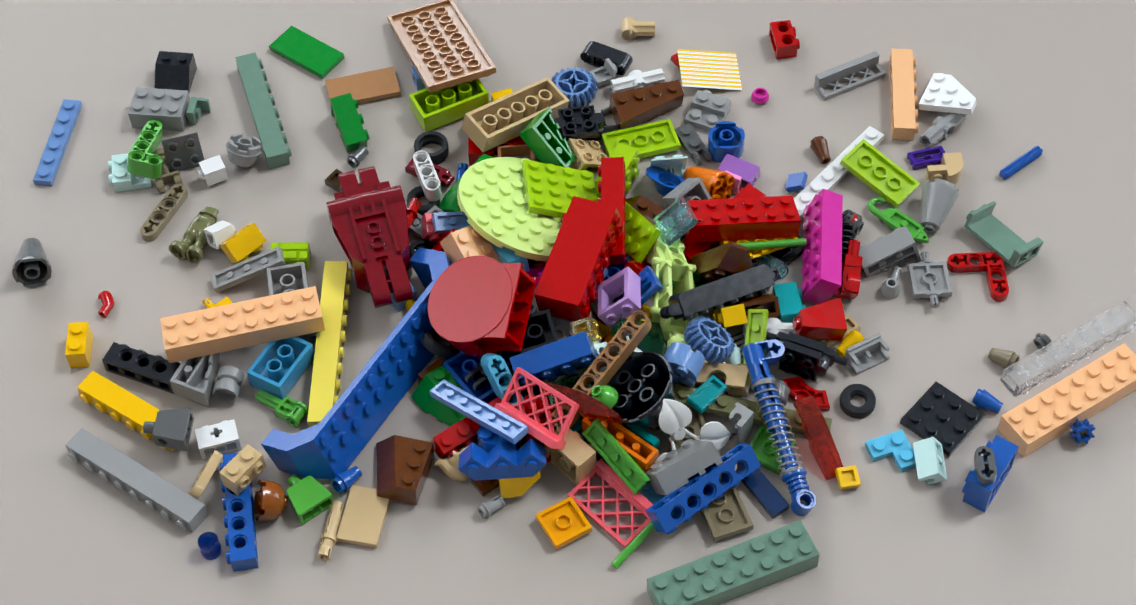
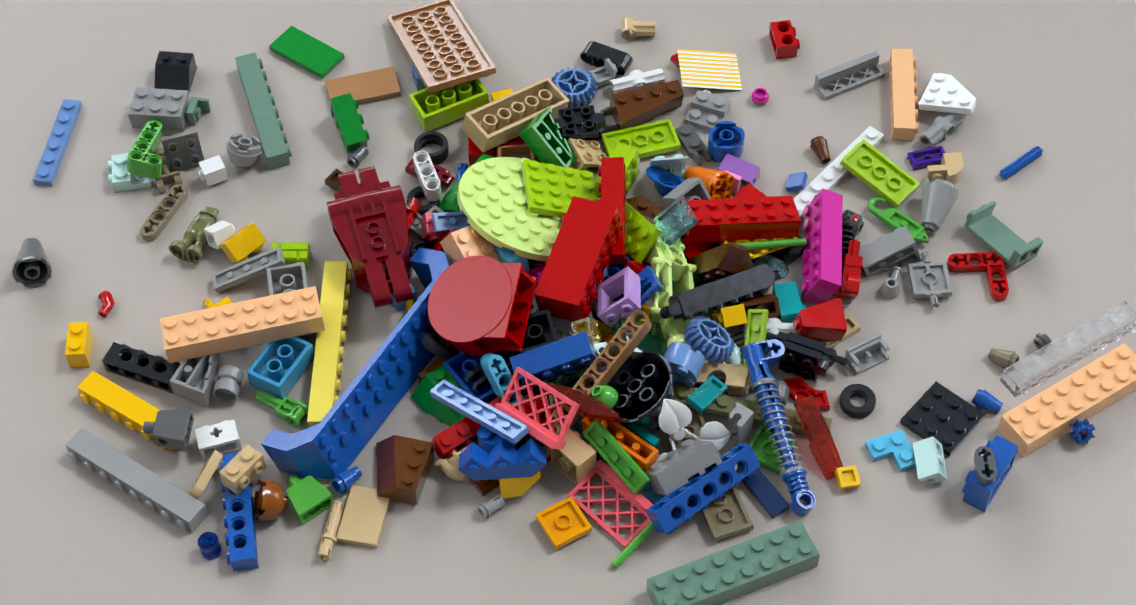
yellow cone [836,330,865,357] -> none

